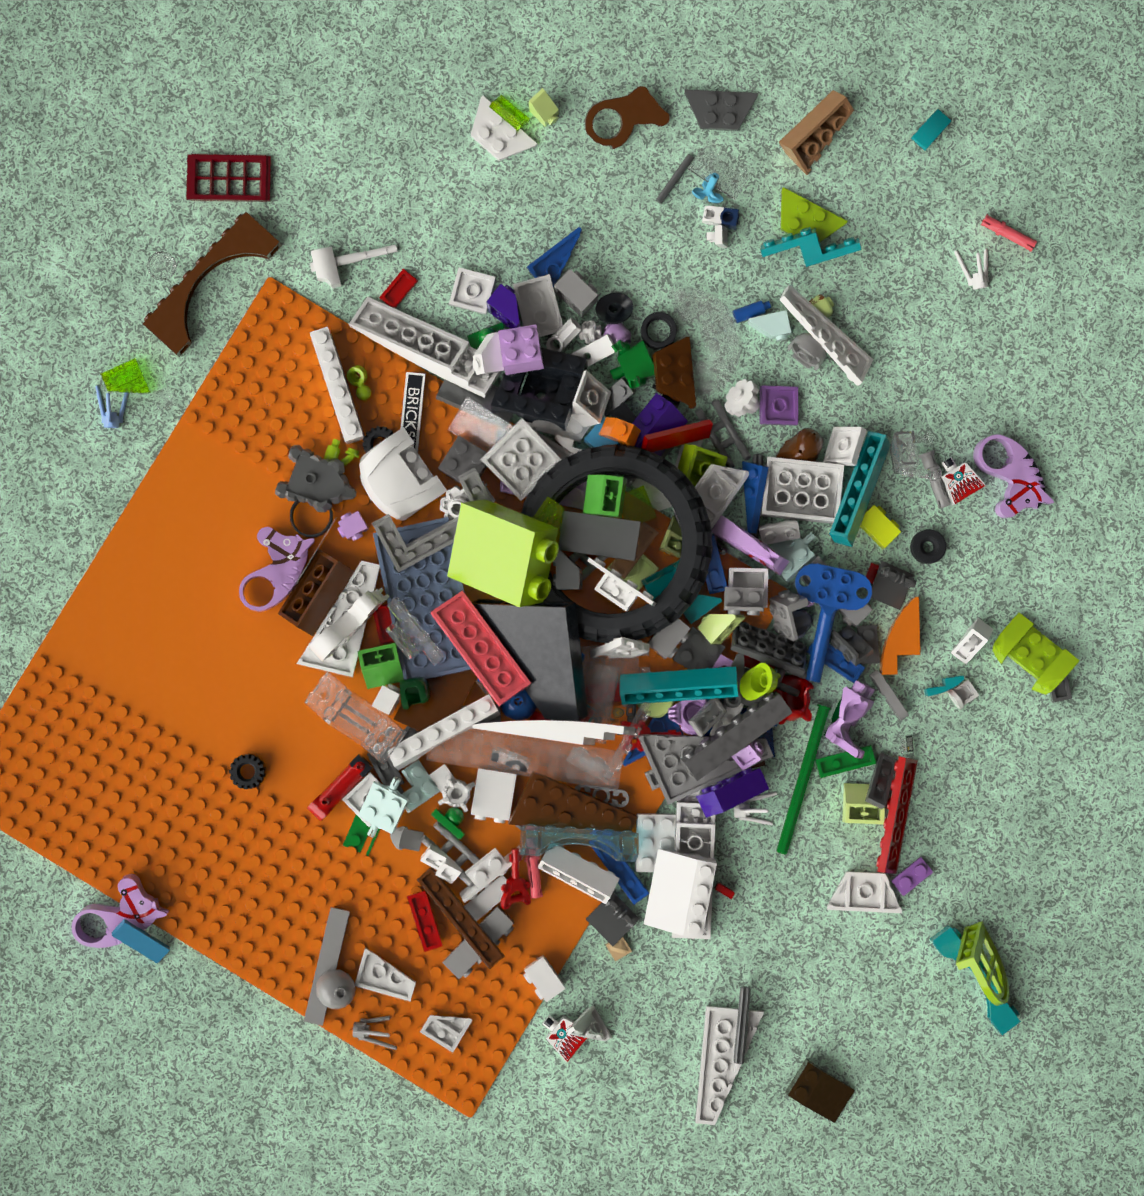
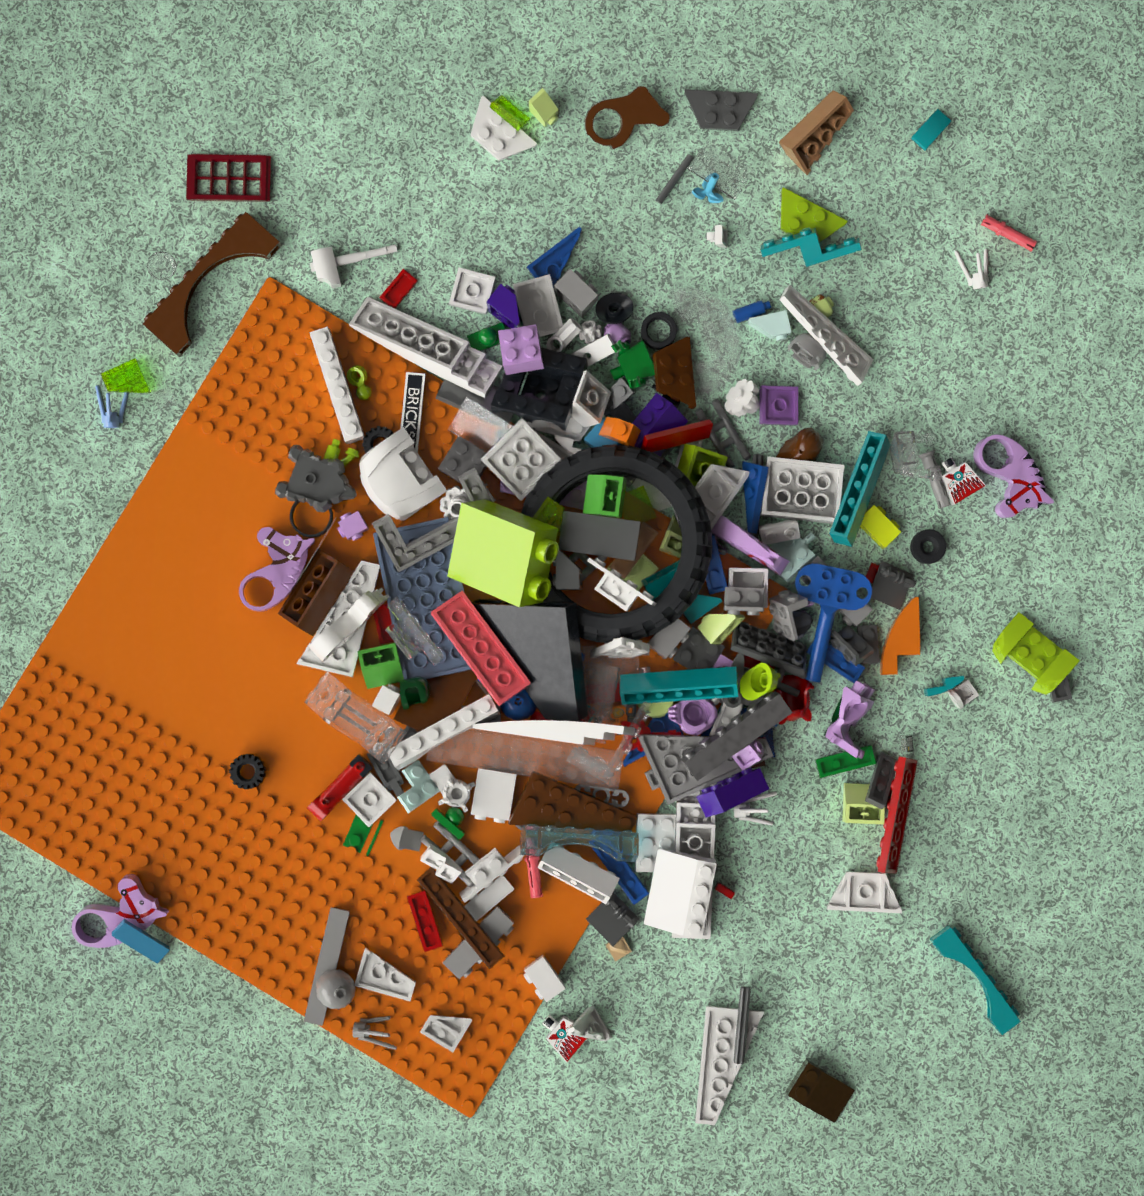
light aqua plate [358,777,409,838] -> none
white slope [473,332,504,375] -> none
clear slope [491,746,531,772] -> none
red piece [500,847,531,910] -> none
light grey plate [688,698,727,736] -> none
leg [702,206,740,231] -> none
green axle [776,704,832,855] -> none
white plate [823,427,867,466] -> none
light grey beam [869,670,909,721] -> none
medium lavender plate [891,857,933,896] -> none
white arch [951,618,994,664] -> none
lime window [956,921,1009,1006] -> none

